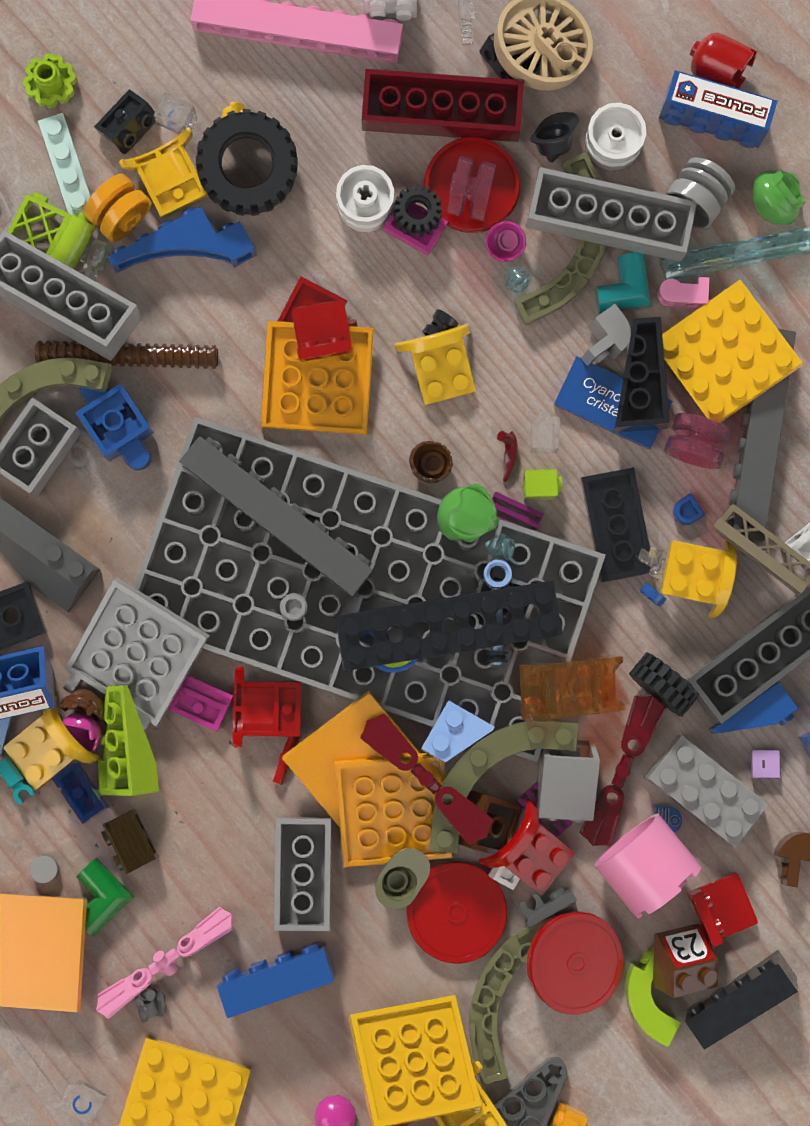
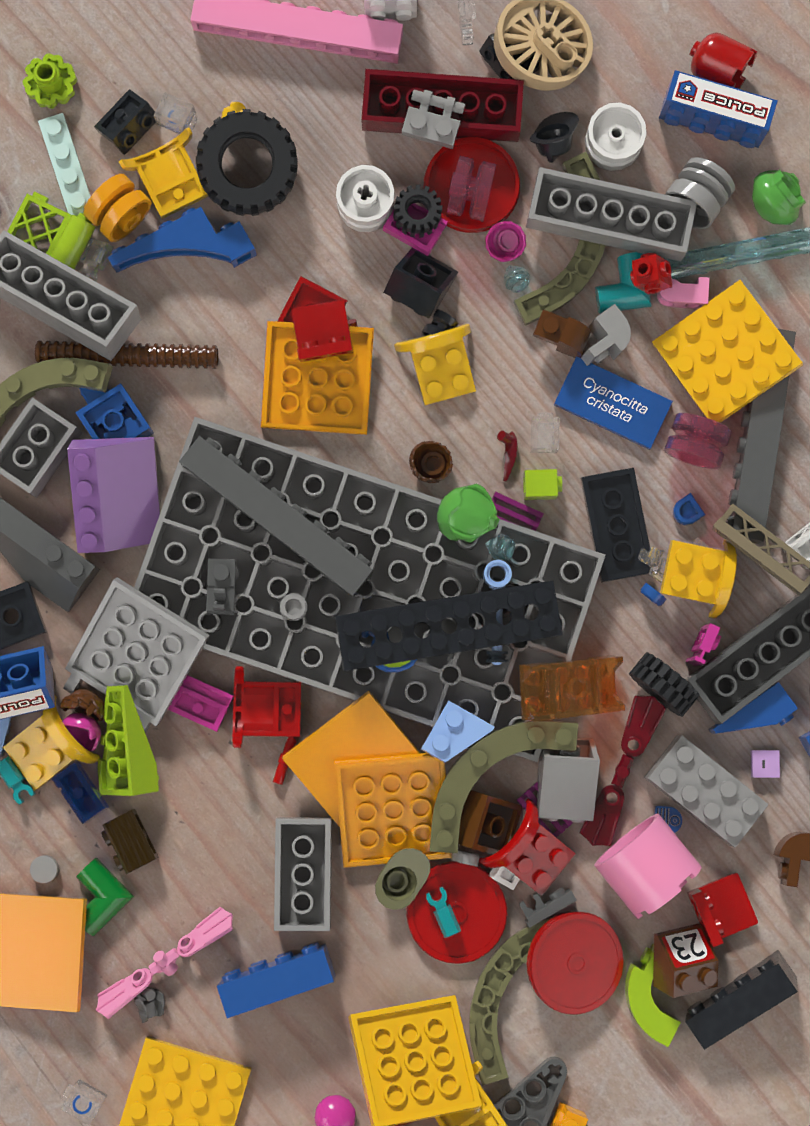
dark red piece [360,713,493,845] -> none
black wedge [614,317,669,433] -> none
none -> medium lavender slope [67,437,160,553]
none -> dark grey plate [206,559,237,615]
none -> black slope [383,248,458,319]
none -> light grey plate [402,90,465,149]
none -> teal bar [426,887,461,938]
none -> light grey tile [451,850,480,866]
none -> reddish brown brick [533,309,591,358]
none -> red brick [630,253,672,294]
none -> dark pink plate [686,623,721,666]

